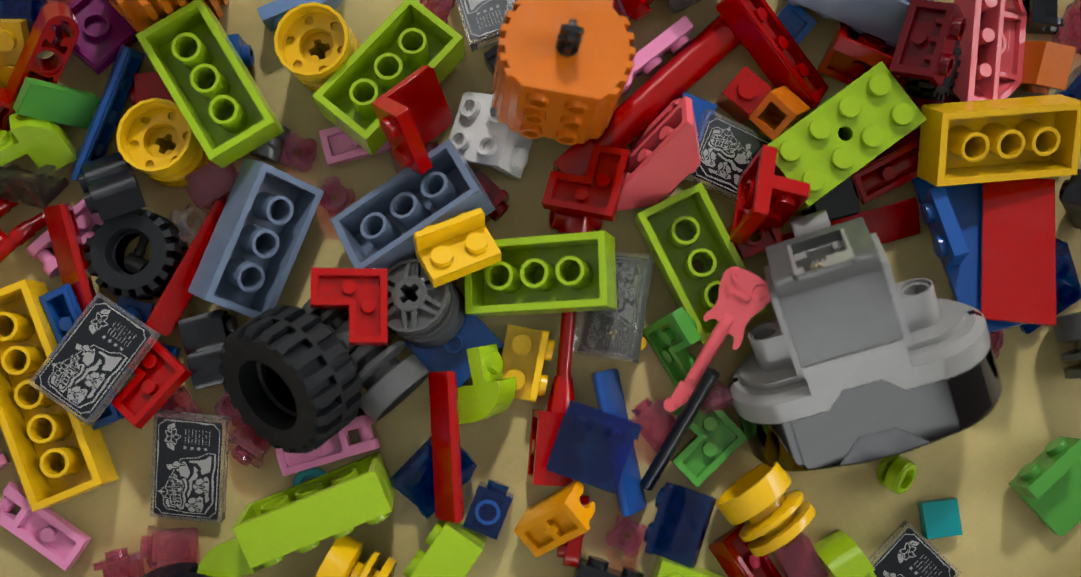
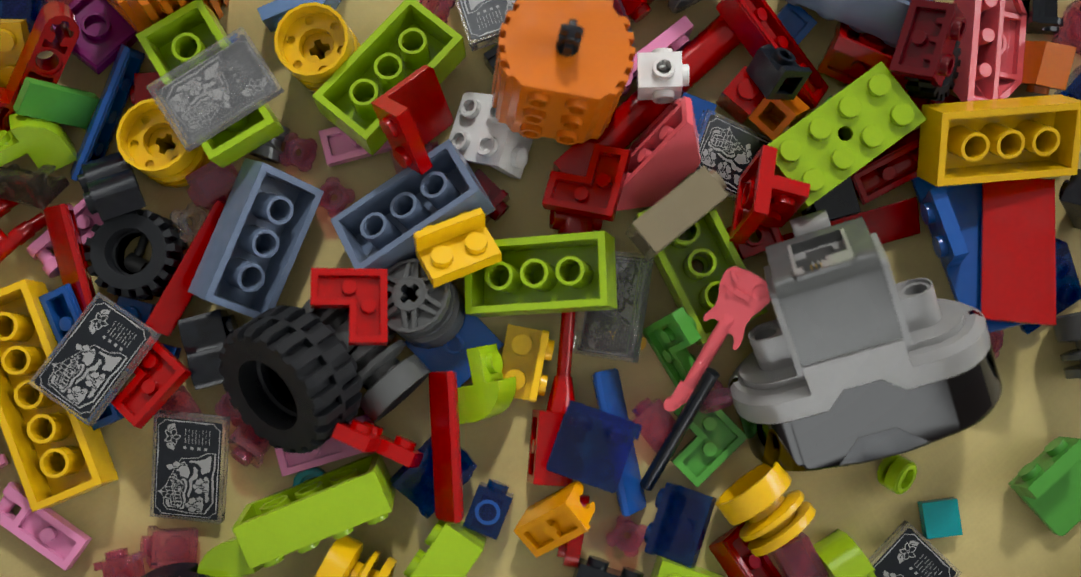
none -> clear tile [146,26,285,152]
none -> red plate [331,419,424,468]
none -> dark tan brick [626,166,728,261]
none -> white brick [637,48,689,104]
none -> black brick [746,44,812,100]

